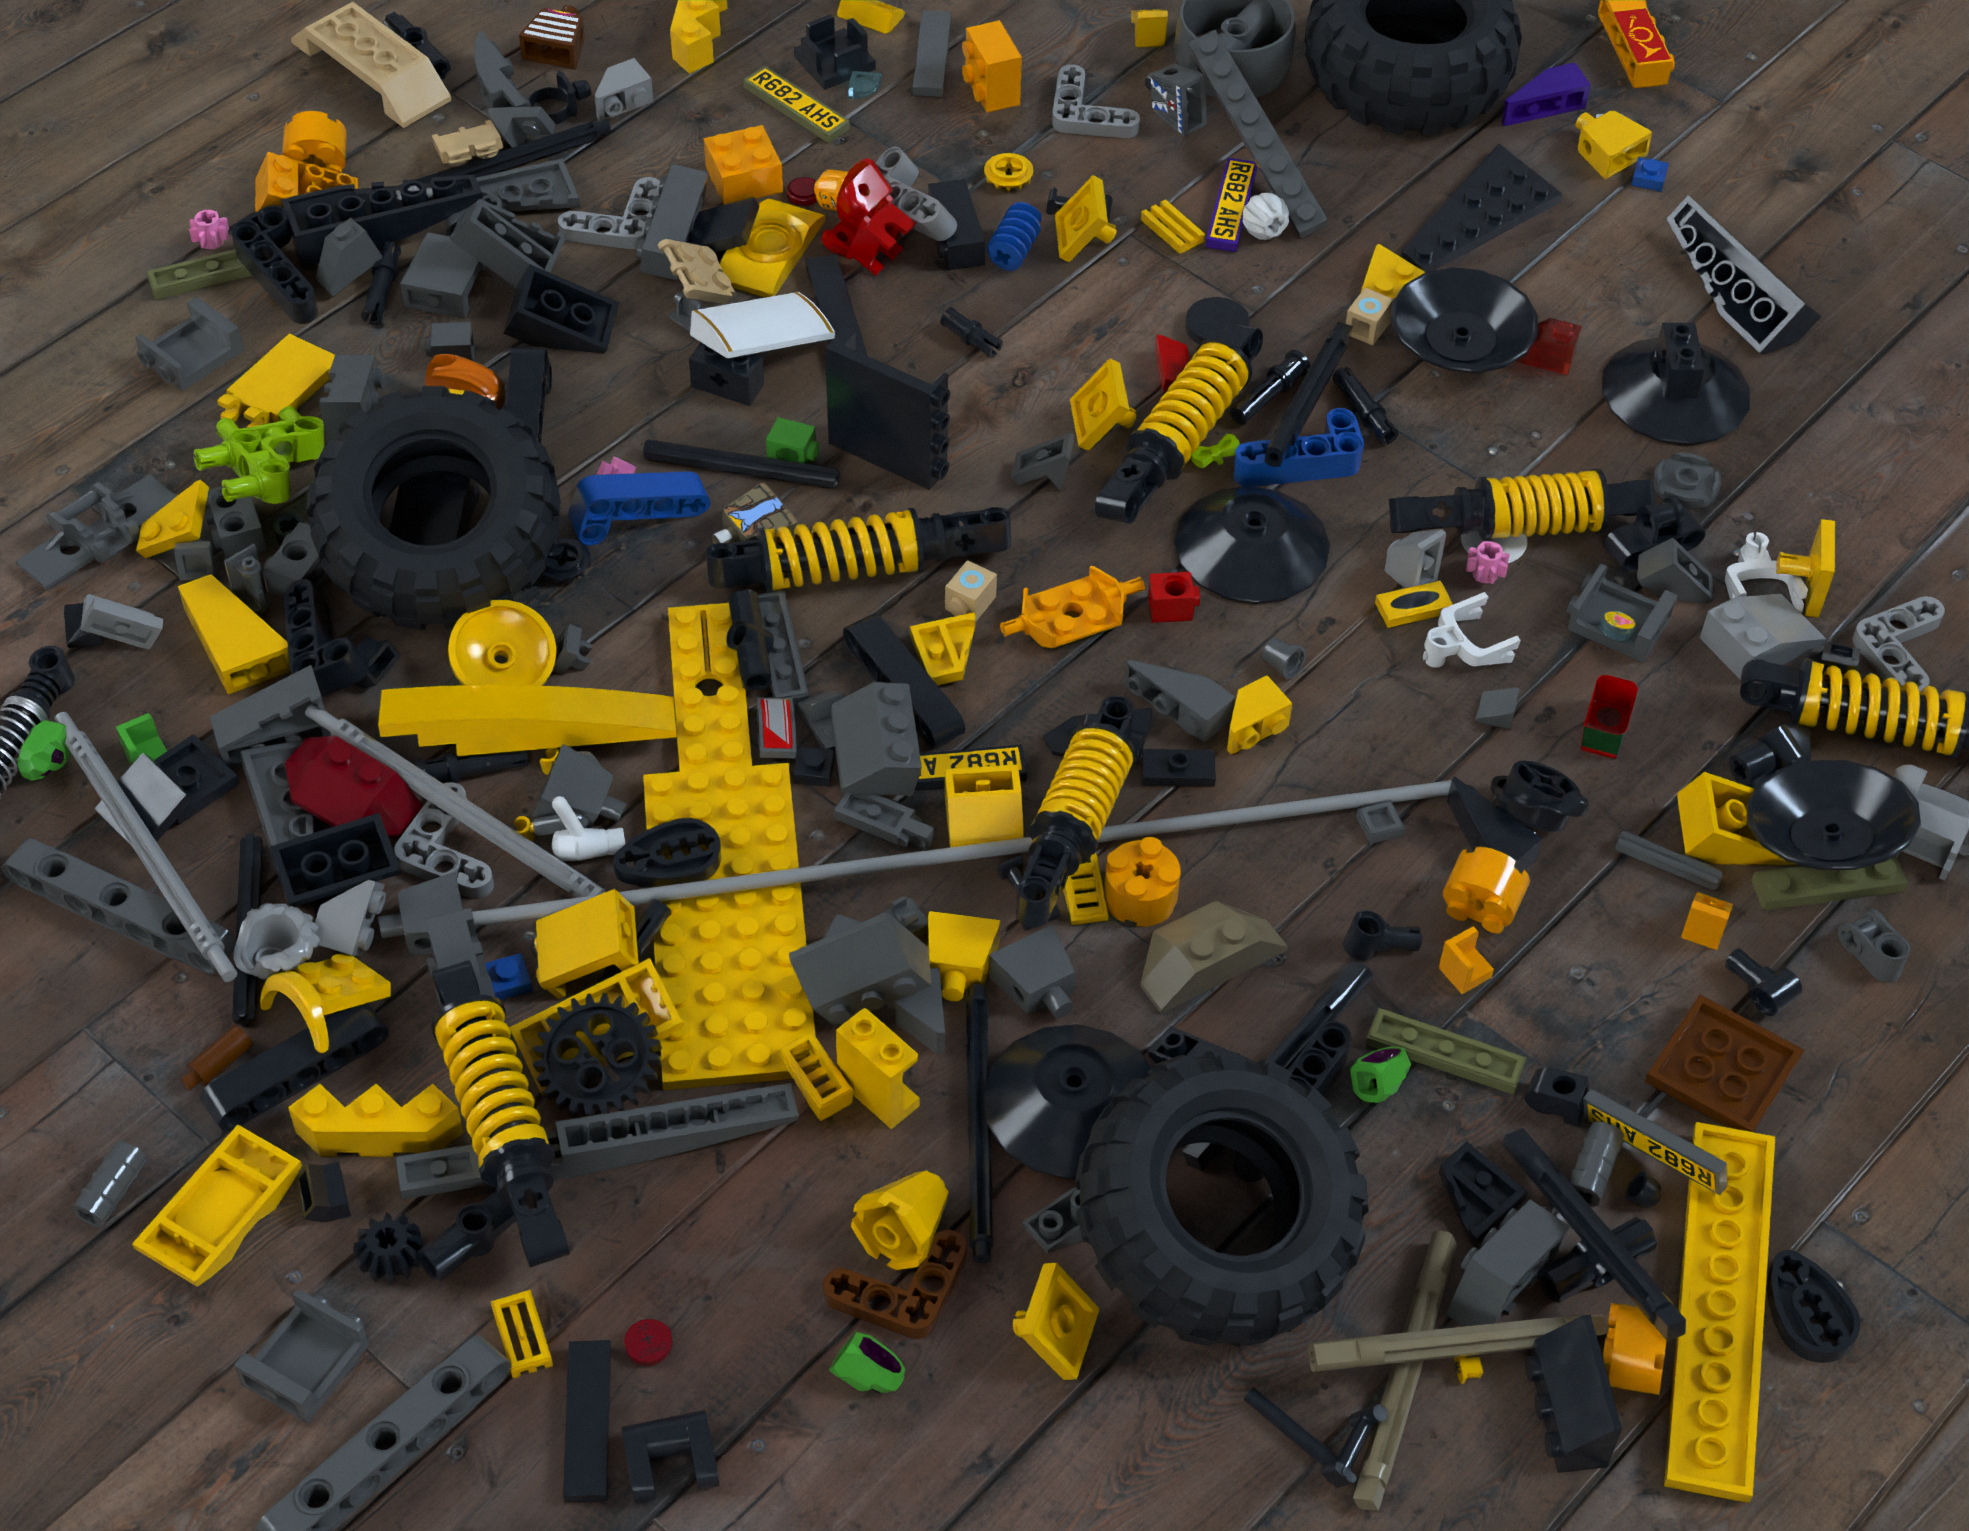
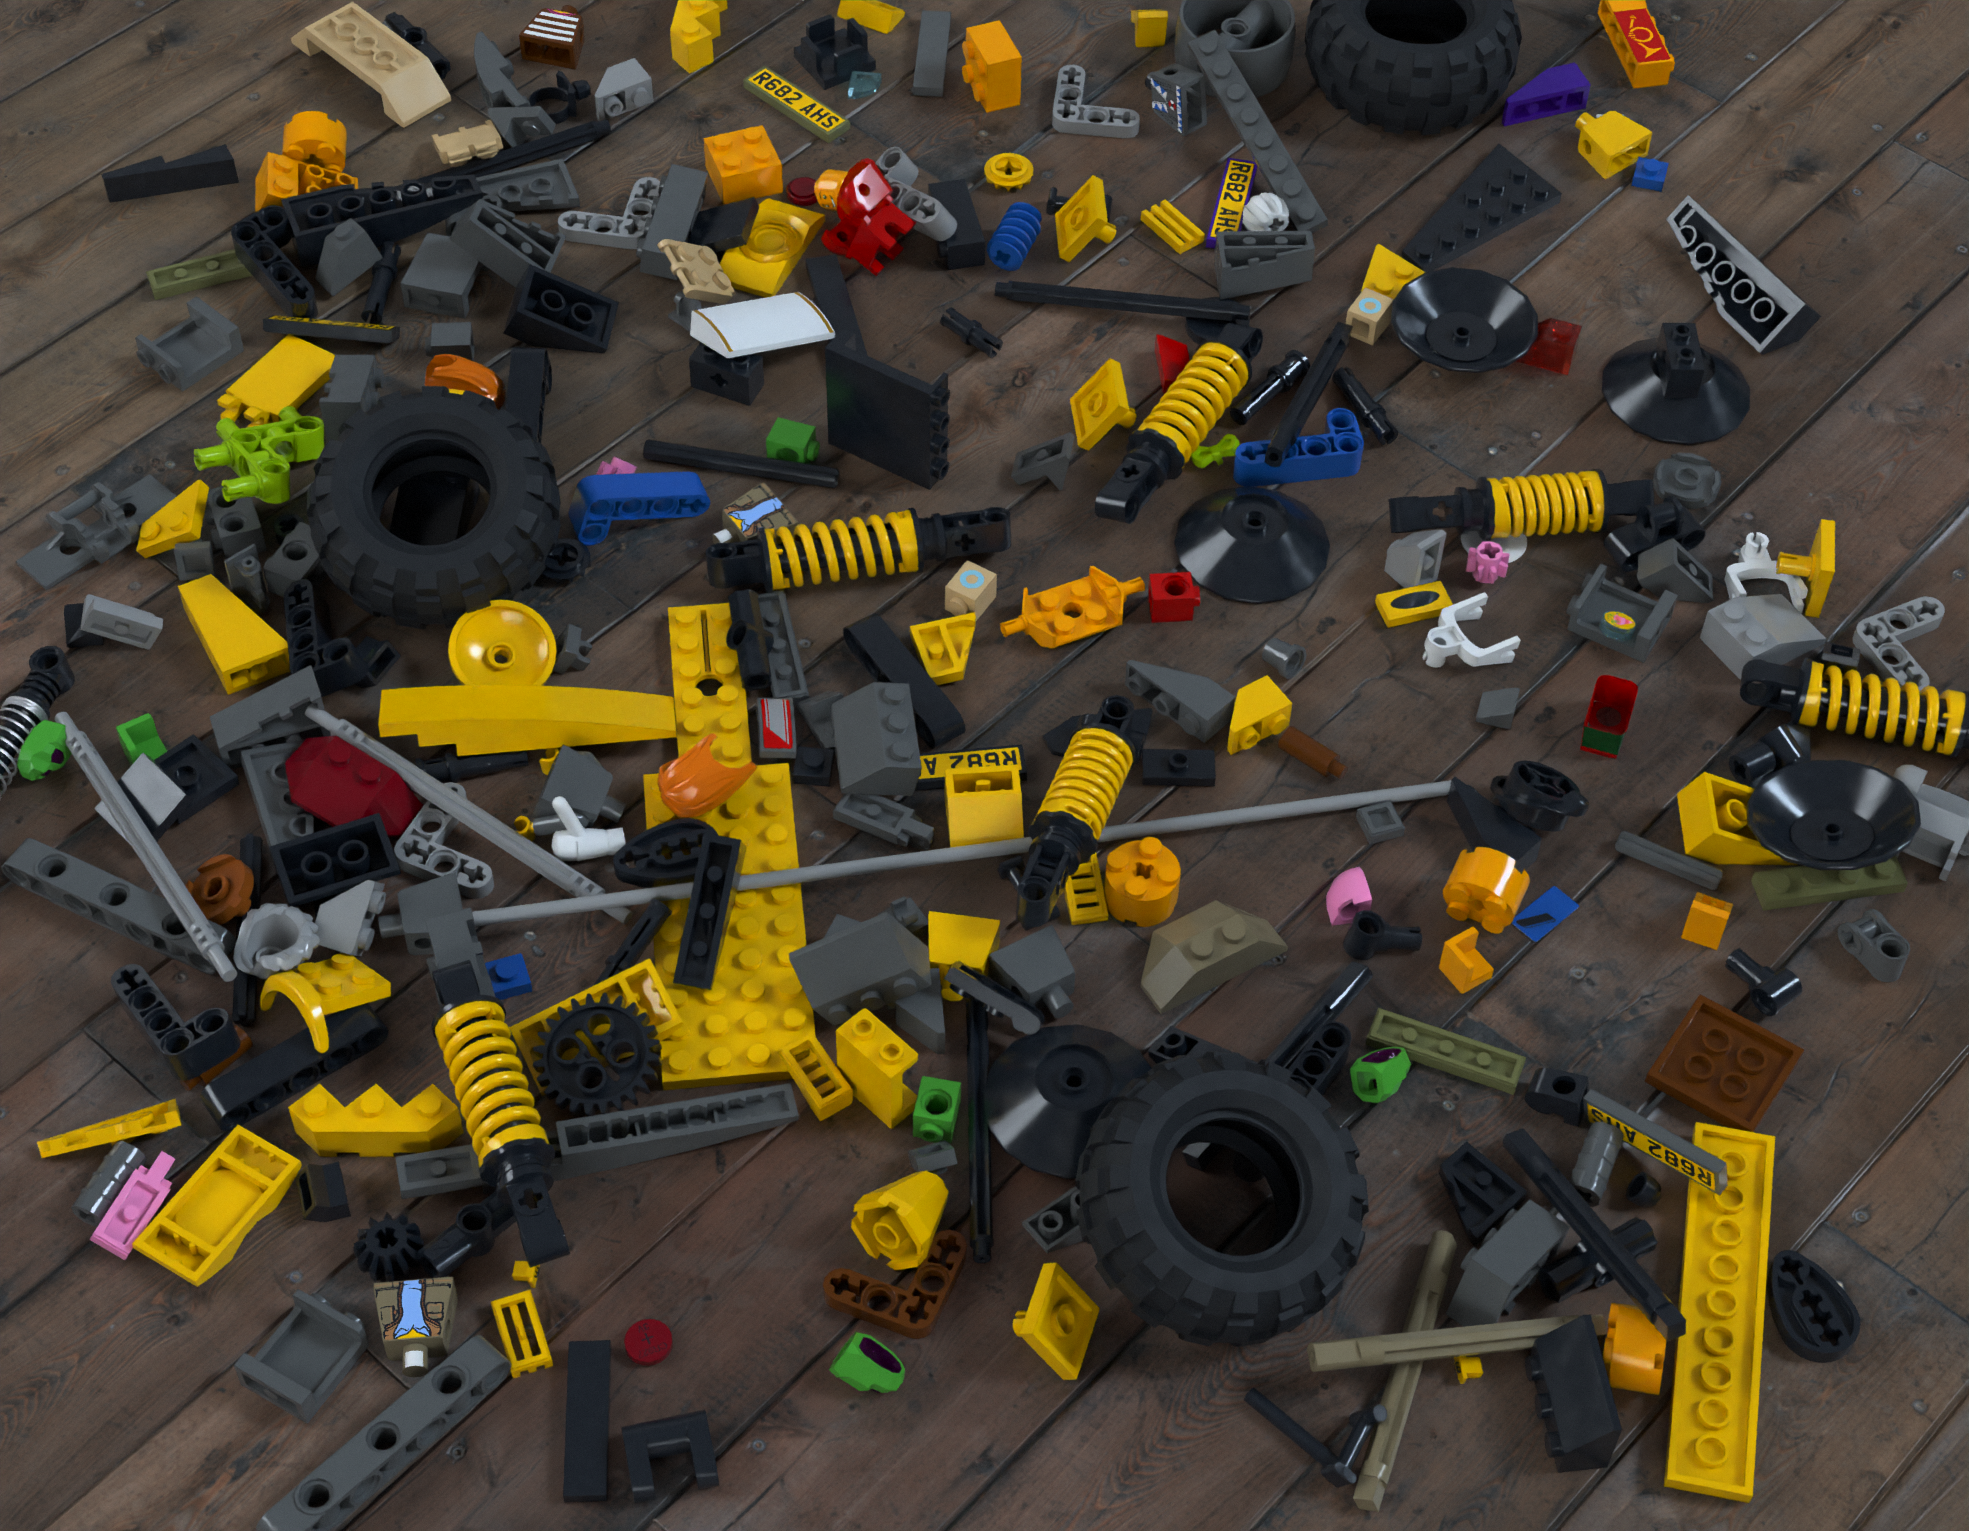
bright pink gear [189,210,230,250] -> none
yellow panel [534,889,639,999] -> none
none -> yellow wing [37,1099,181,1158]
none -> bright pink hinge [90,1151,175,1260]
none -> black slope [101,144,239,203]
none -> black beam [110,964,241,1081]
none -> dark orange plate [185,854,254,925]
none -> black tile [263,315,400,343]
none -> torso [373,1277,458,1378]
none -> yellow piece [512,1261,540,1288]
none -> orange hair [657,733,757,818]
none -> black slope [673,833,746,990]
none -> dark grey plate [908,1141,957,1175]
none -> bright green brick [913,1076,961,1143]
none -> black hinge [944,960,1045,1036]
none -> black piece [995,281,1250,322]
none -> dark grey wedge [1214,231,1315,300]
none -> reddish brown cylinder [1278,726,1348,779]
none -> bright pink brick [1326,867,1372,926]
none -> blue sticker [1512,886,1579,942]

